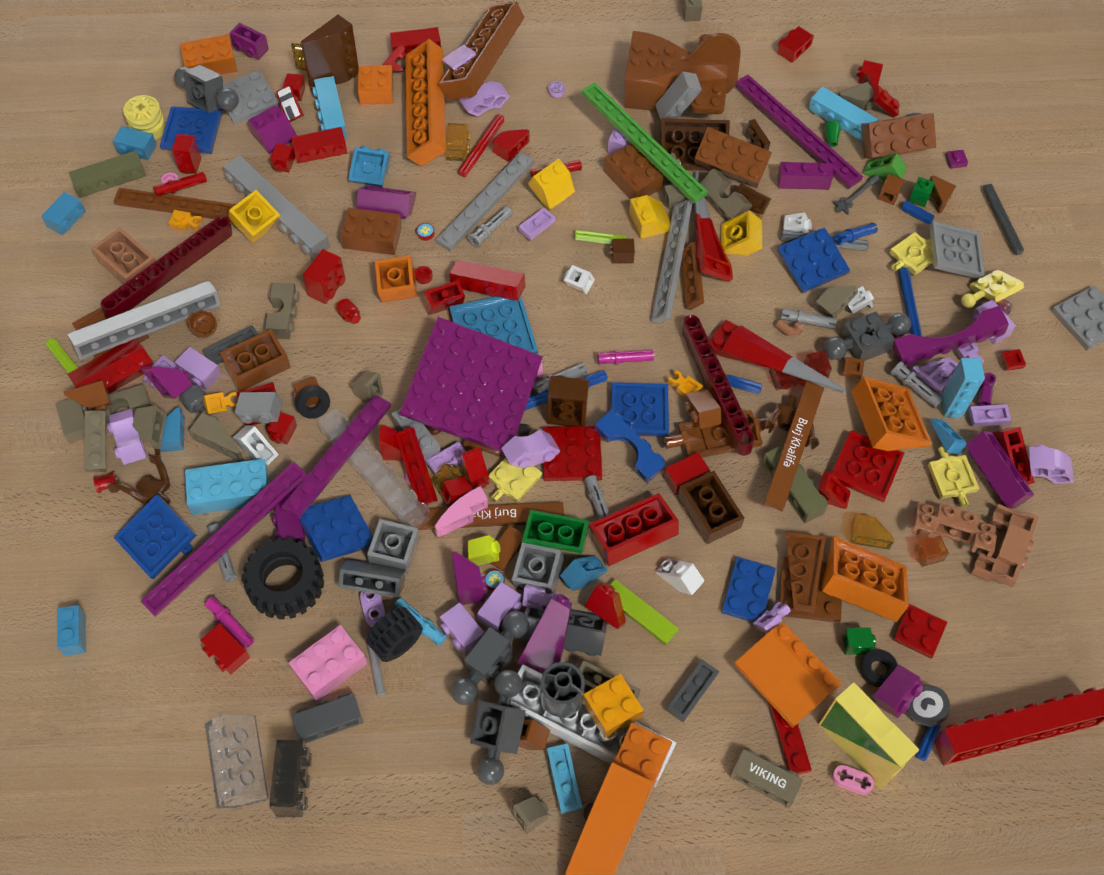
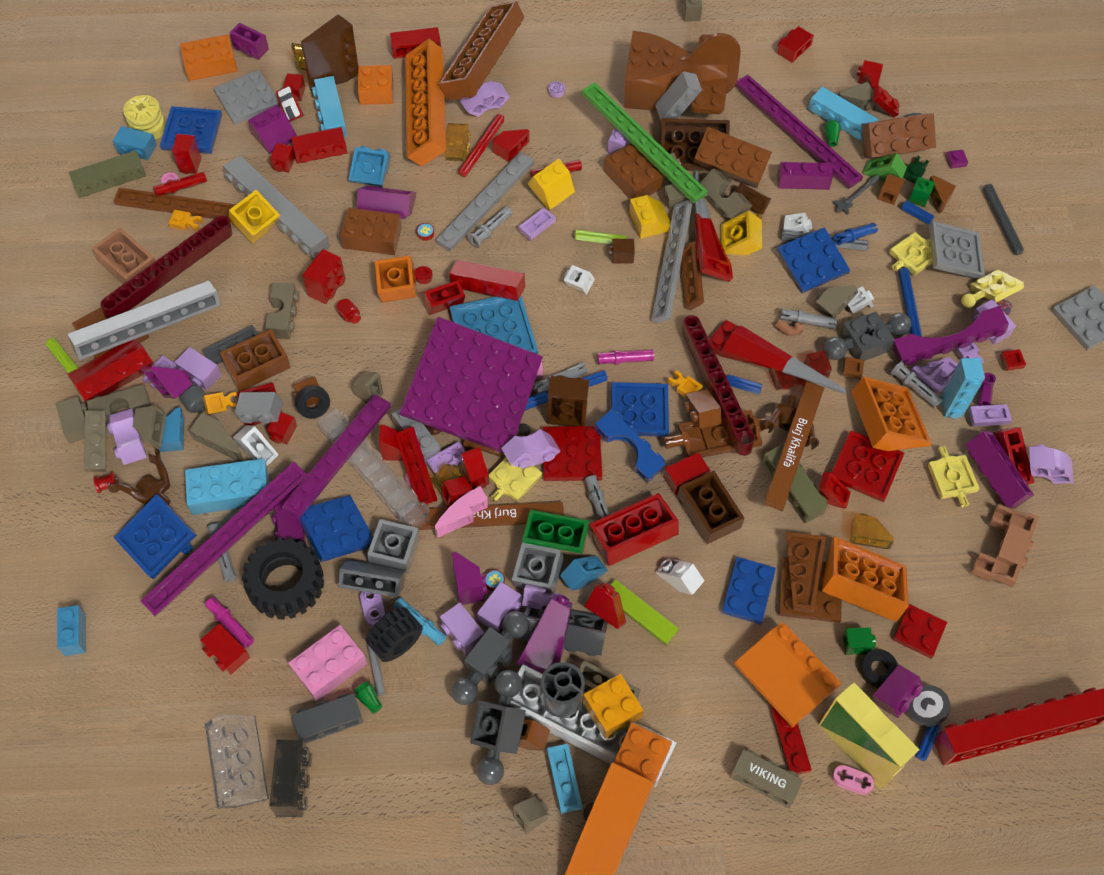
dark azure brick [41,192,86,235] -> none
dark orange slope [64,381,112,411] -> none
dark grey brick [174,65,239,113] -> none
dark orange hair [187,310,217,338] -> none
red slope [382,44,407,71] -> none
lavender piece [442,45,476,70] -> none
neon yellow brick [468,535,501,566] -> none
dark orange slope [490,526,524,571] -> none
dark grey plate [666,660,719,723] -> none
reddish brown plate [746,119,770,151] -> none
lavender plate [753,602,791,633] -> none
nougat bracket [912,502,997,558] -> none
clear orange brick [914,536,949,567] -> none
dark azure slope [930,418,967,454] -> none
none -> green cone [354,681,383,714]
none -> dark green plate [903,156,929,184]

